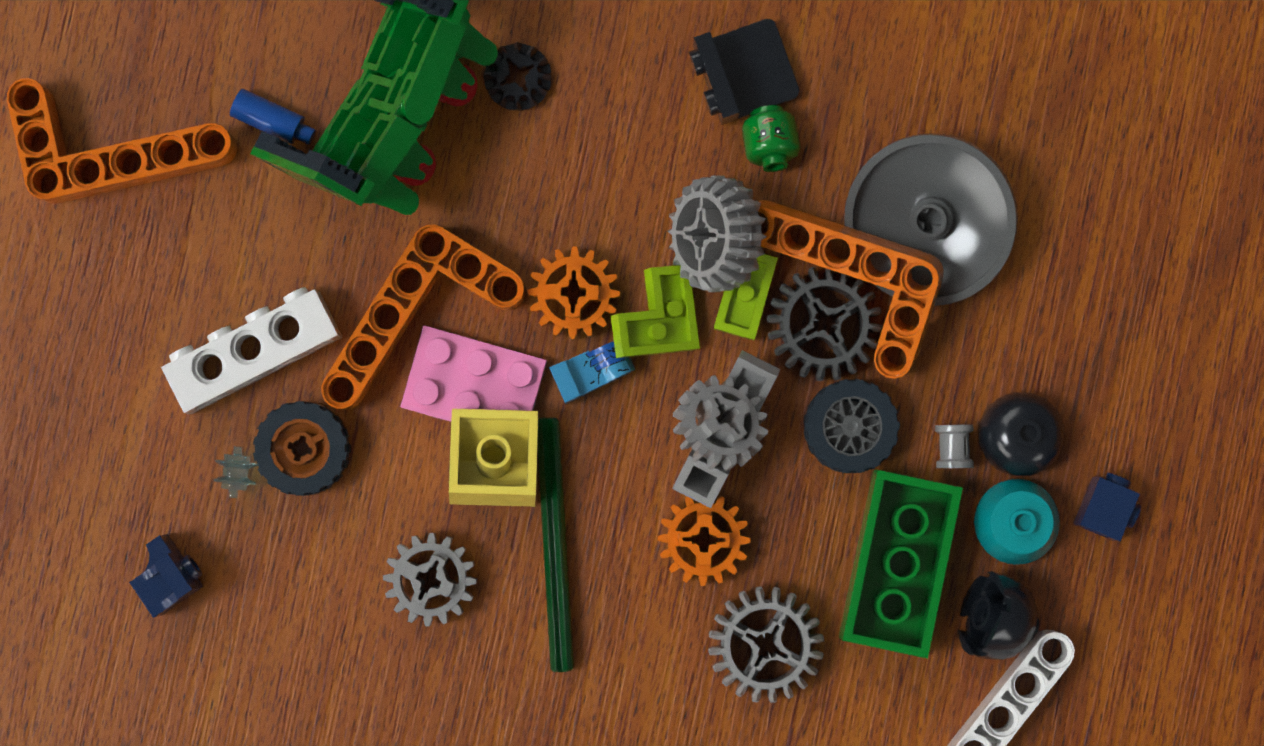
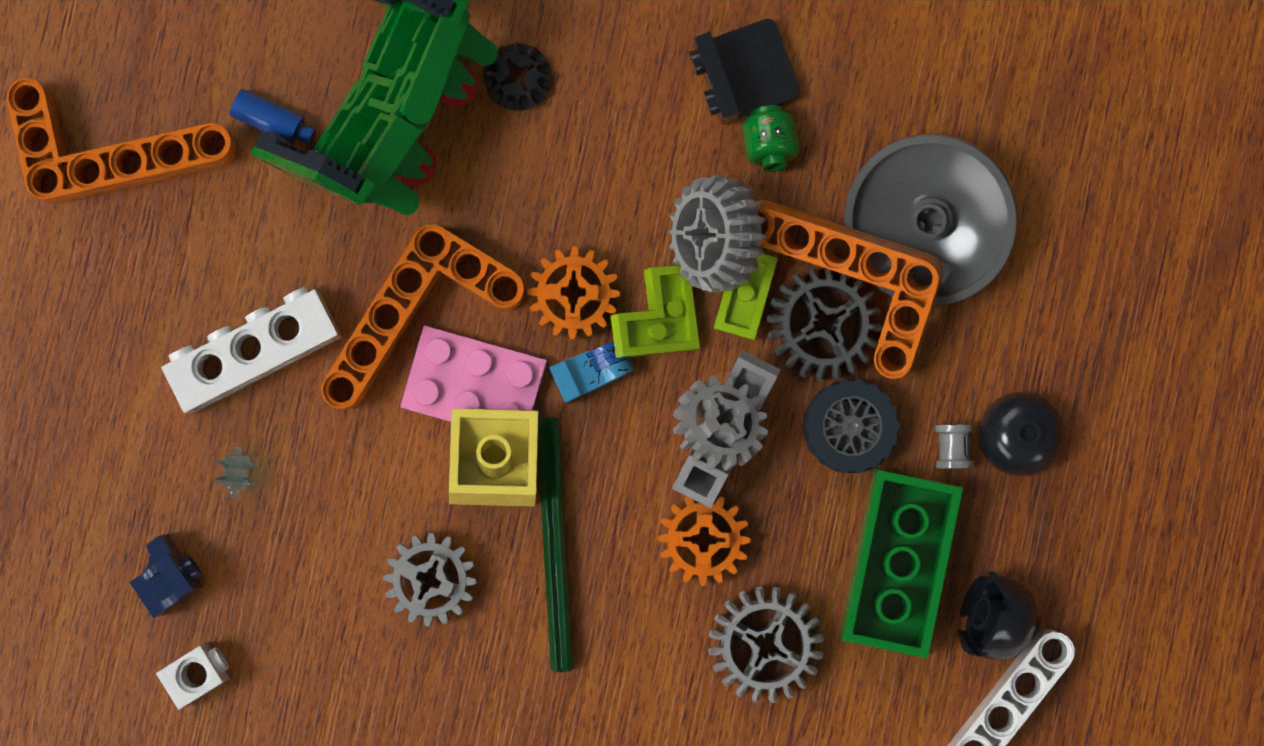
black wheel [253,401,351,496] -> none
teal cone [974,479,1060,565] -> none
dark blue brick [1073,472,1141,542] -> none
none -> white brick [156,643,230,710]

